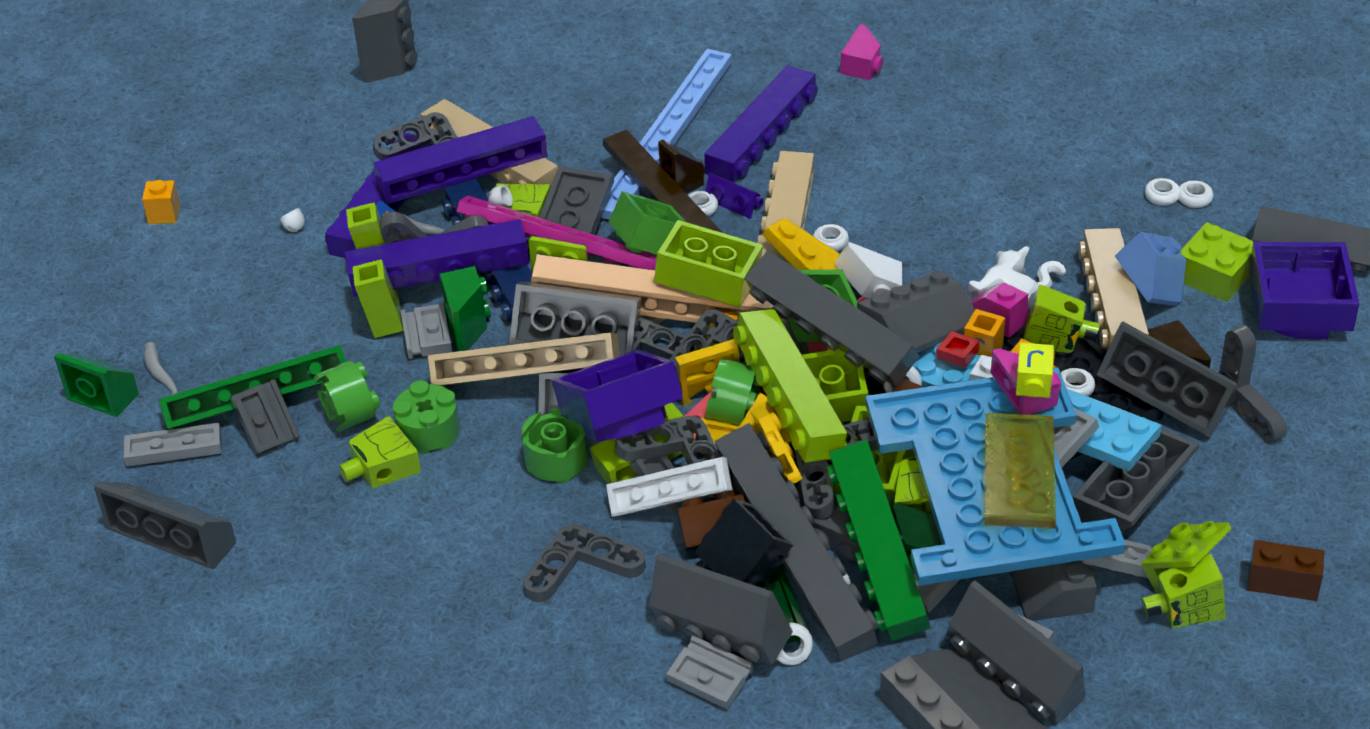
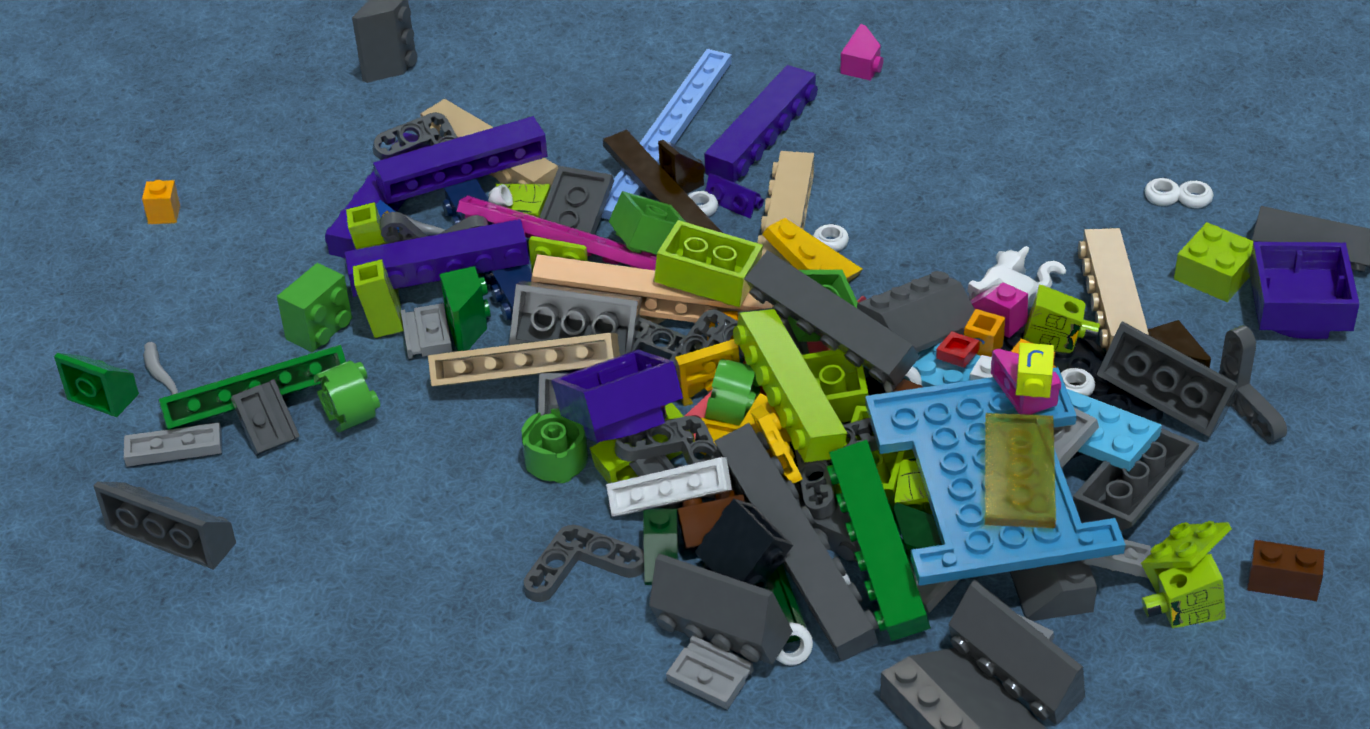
white hinge [279,208,305,232] -> none
lime torso [338,416,421,488] -> none
bright green brick [393,380,460,454] -> none
white slope [835,242,902,298] -> none
medium blue slope [1115,232,1186,306] -> none
none -> bright green brick [277,263,352,353]
none -> dark green slope [643,509,678,585]

